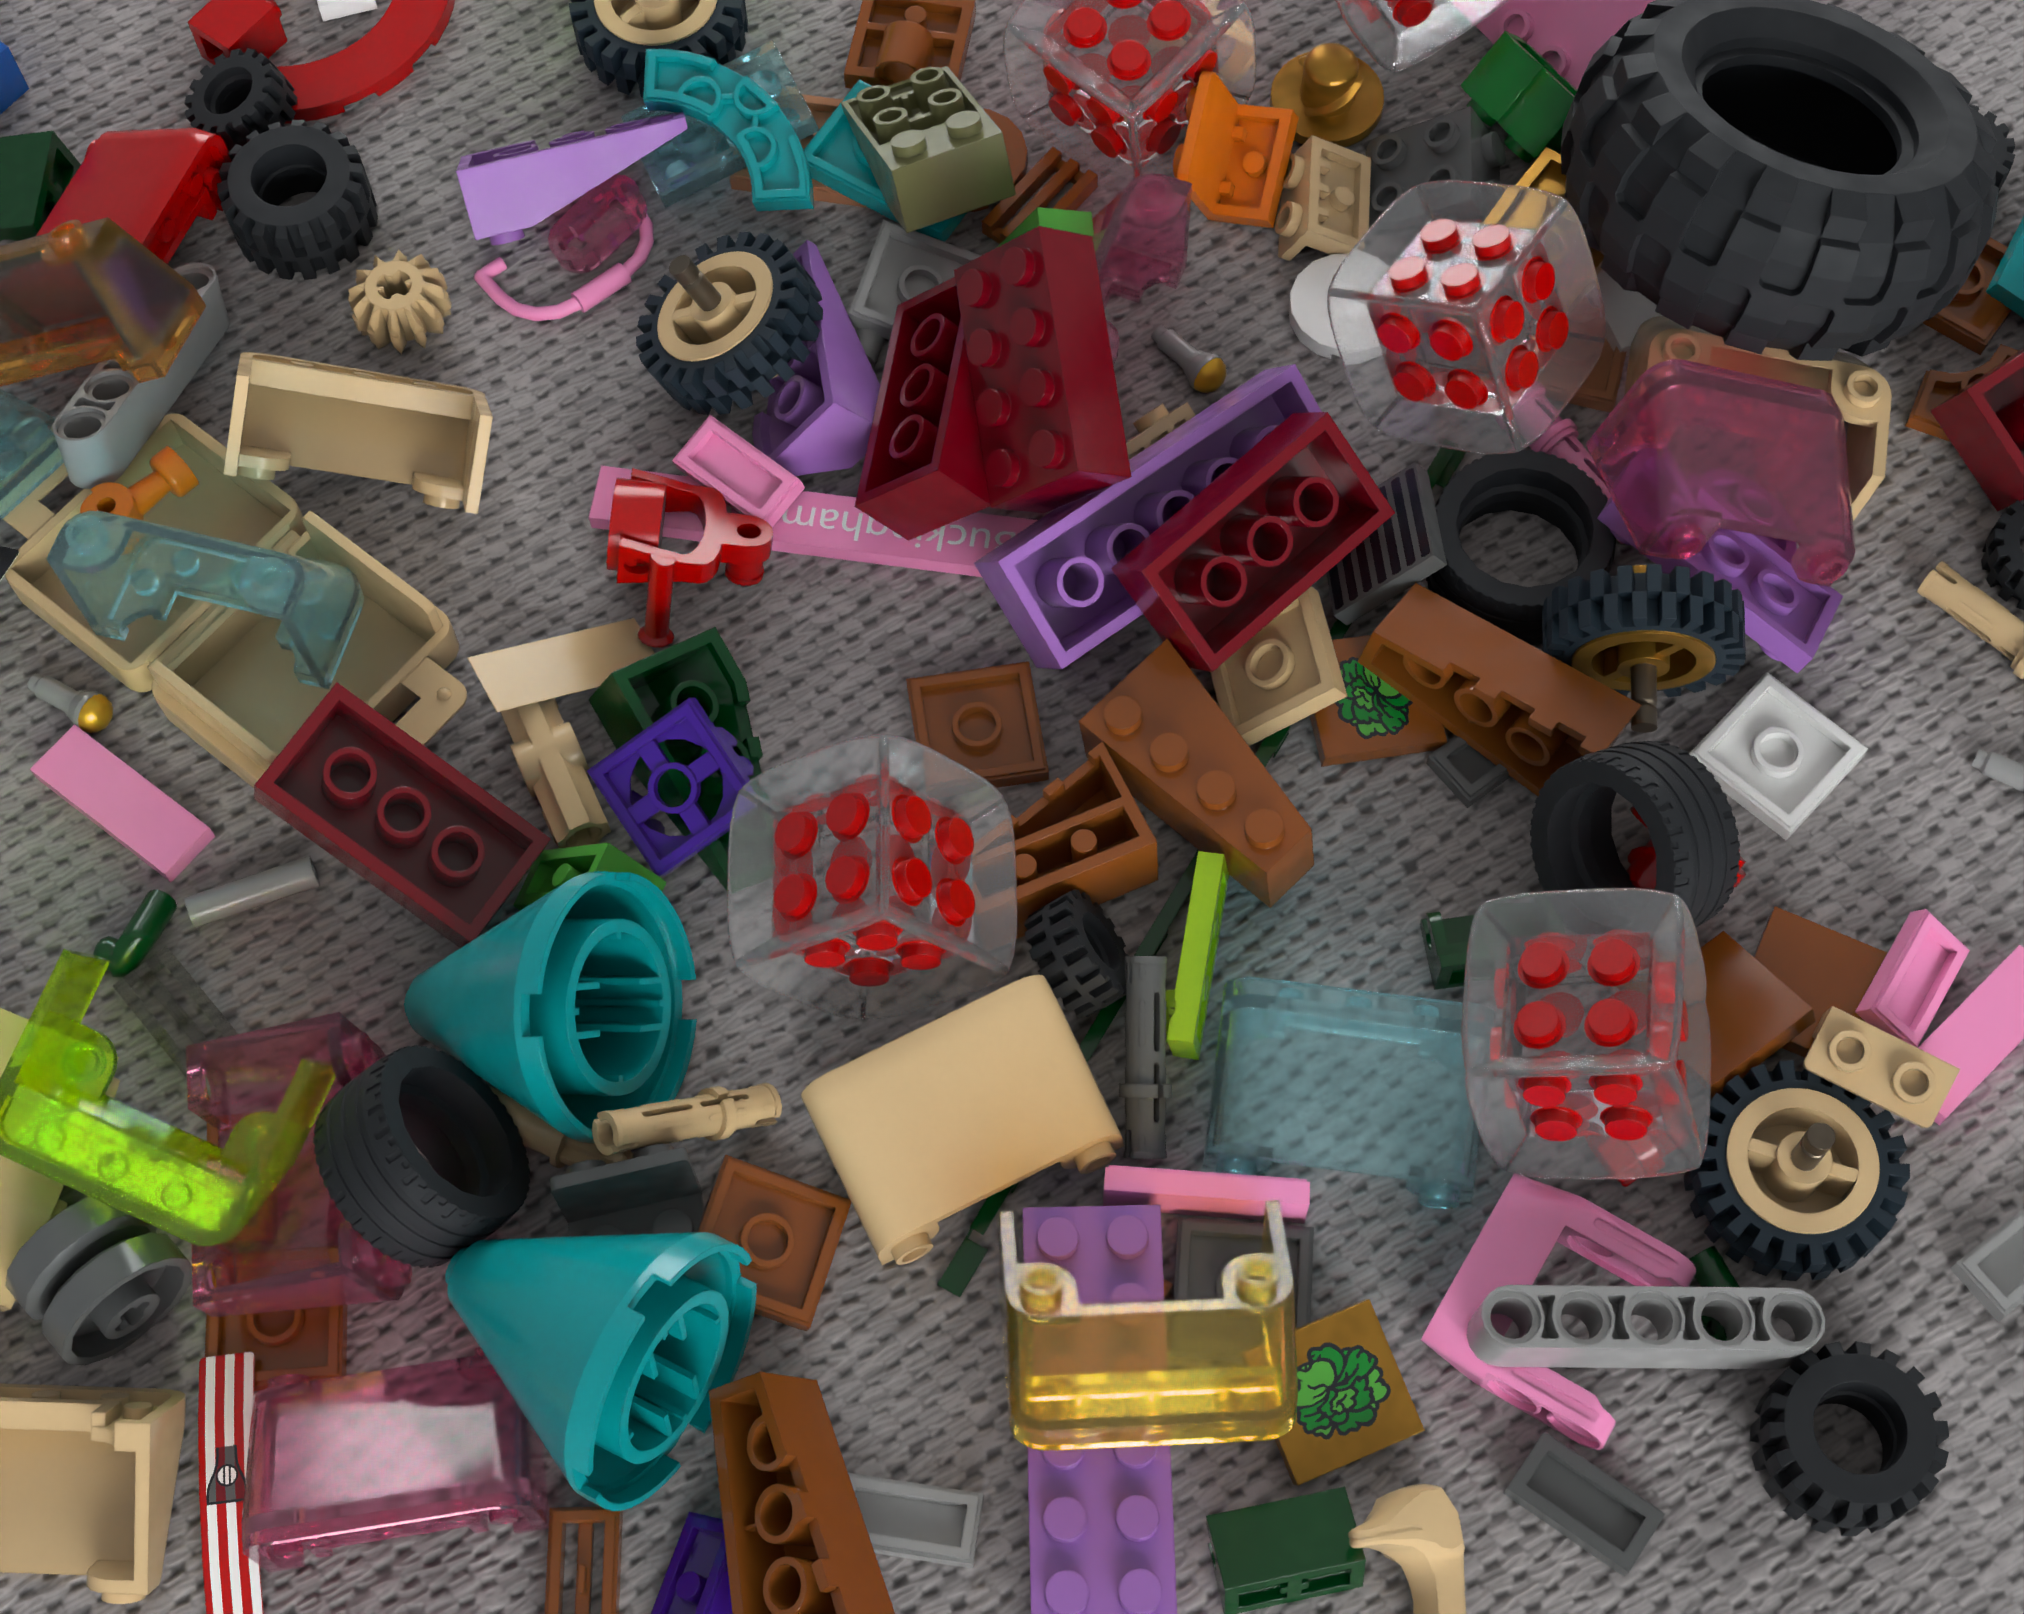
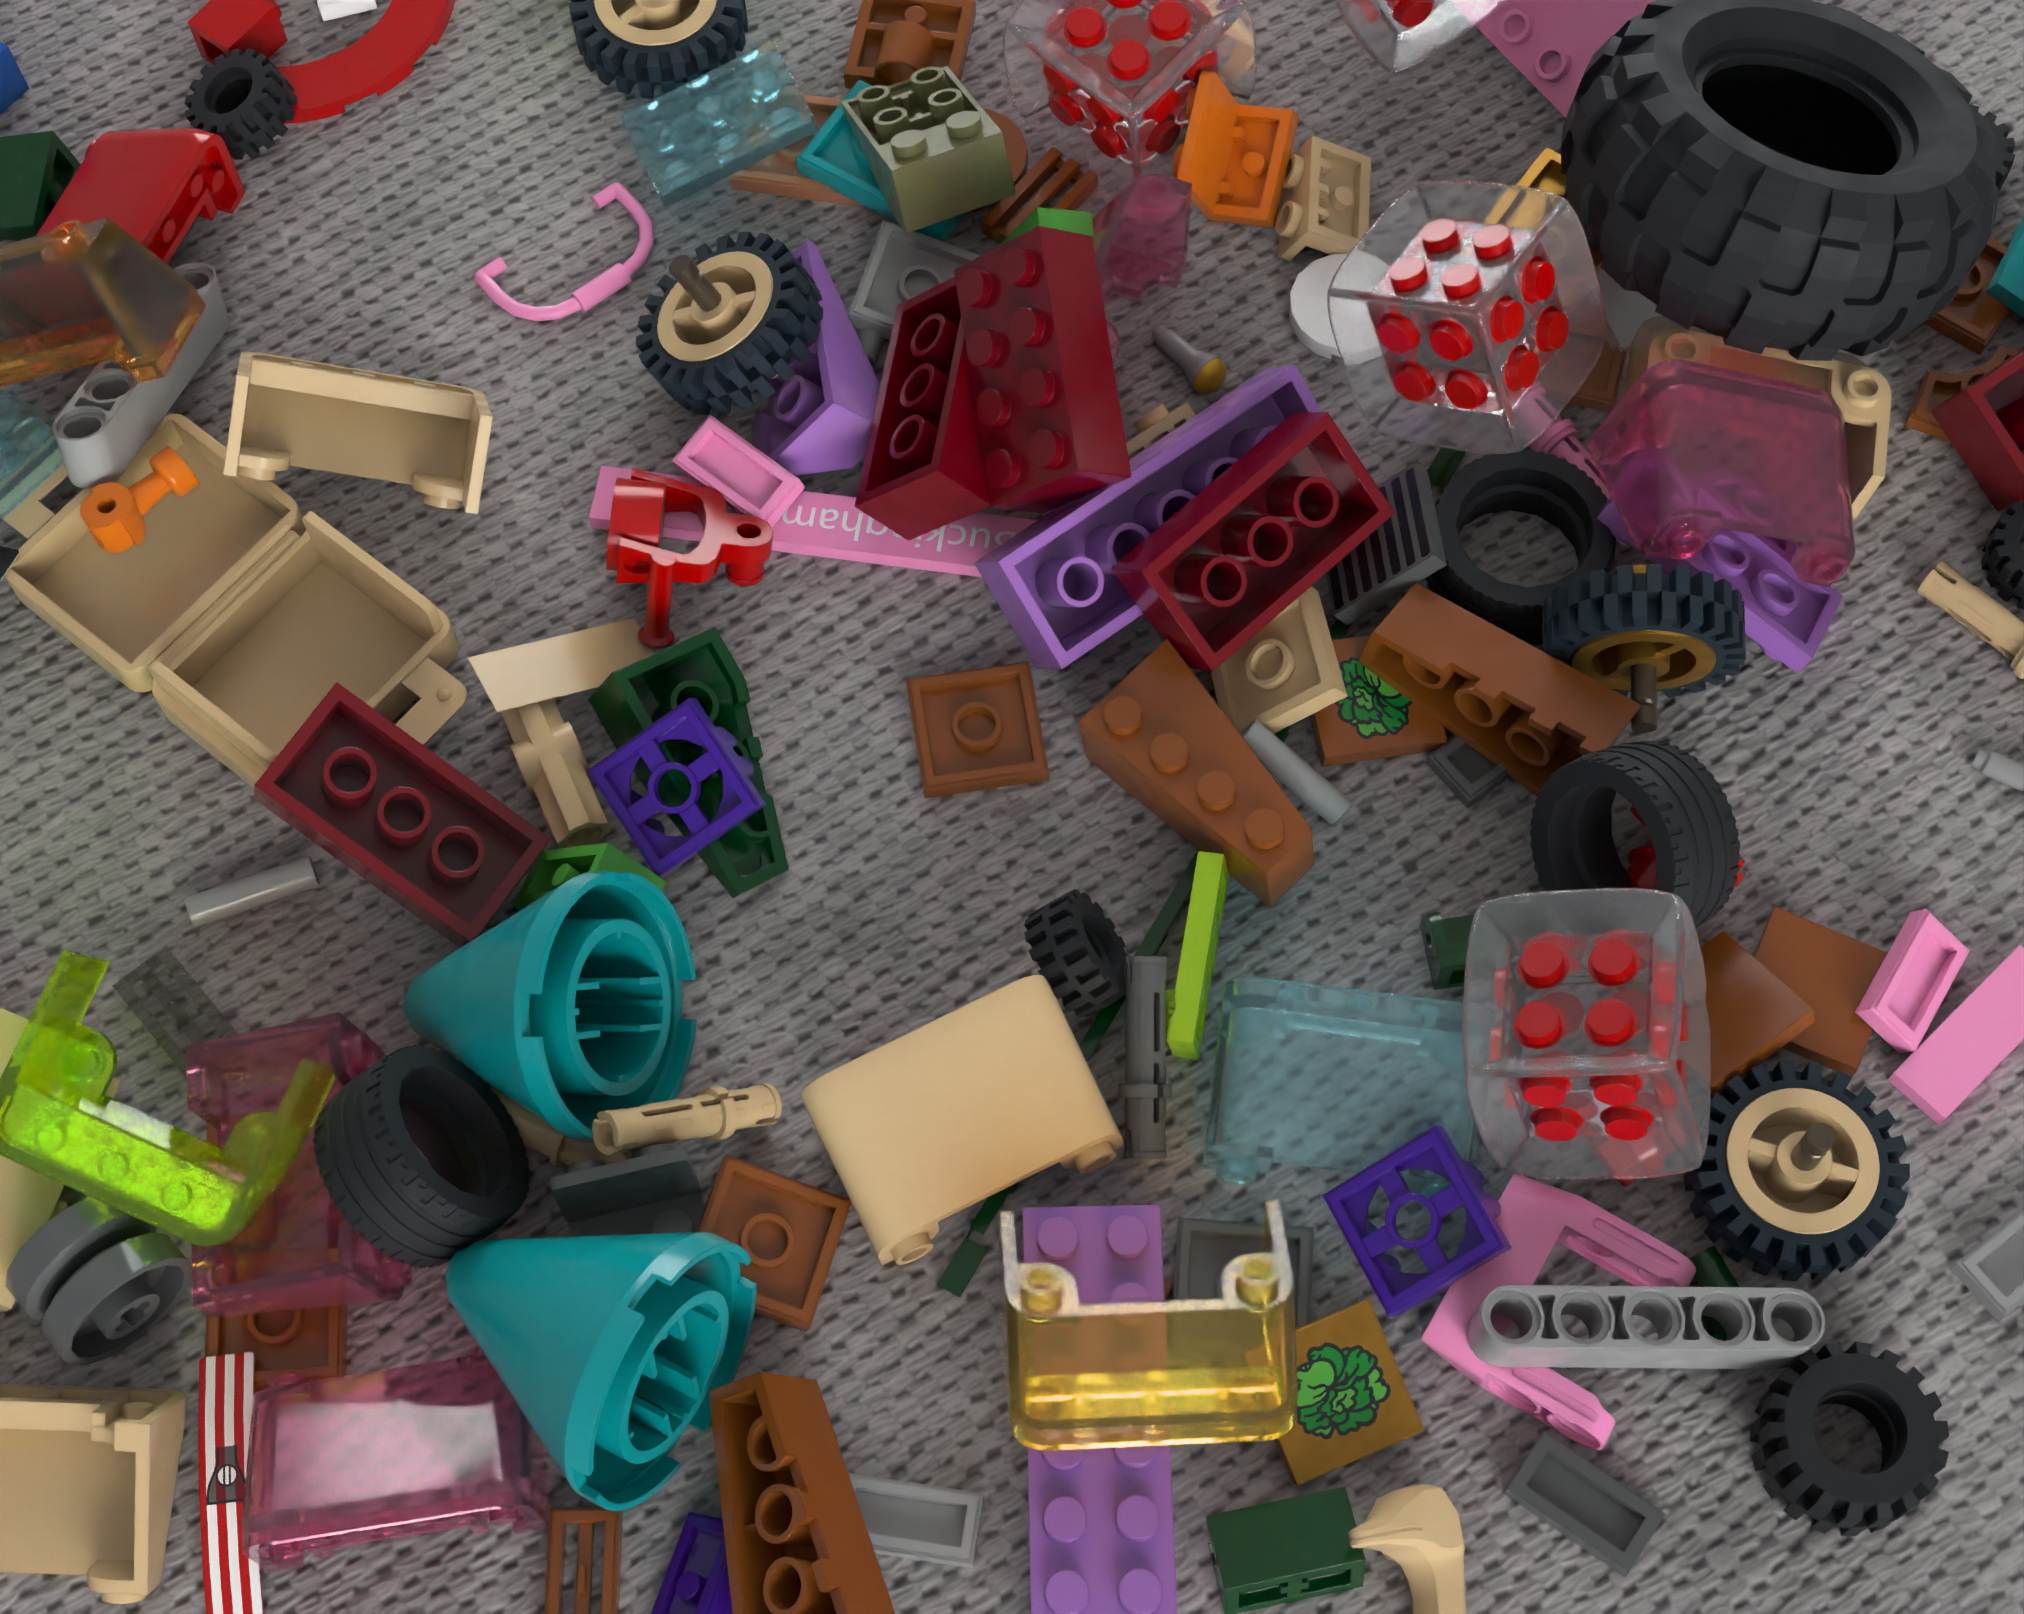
light grey piece [28,673,113,733] -> none
bright pink tile [30,724,215,882] -> none
clear light blue windscreen [46,511,364,689] -> none
dark green arm [93,889,177,978] -> none
black tyre [217,120,378,280] -> none
tan gear [348,249,451,354] -> none
medium lavender wedge [456,112,688,245] -> none
clear pink beam [548,174,648,274] -> none
teal tile [643,49,814,211] -> none
clear piece [727,734,1017,1019] -> none
dark orange wedge [963,741,1159,953] -> none
bright pink tile [1103,1165,1310,1223] -> none
pearl gold plate [1270,43,1384,147] -> none
dark grey bracket [1366,106,1506,238] -> none
green brick [1460,31,1577,163] -> none
white tile [1689,672,1868,840] -> none
tan bracket [1803,1006,1960,1128] -> none
none -> light grey piece [1240,719,1352,825]
none -> dark purple piece [1322,1125,1512,1317]

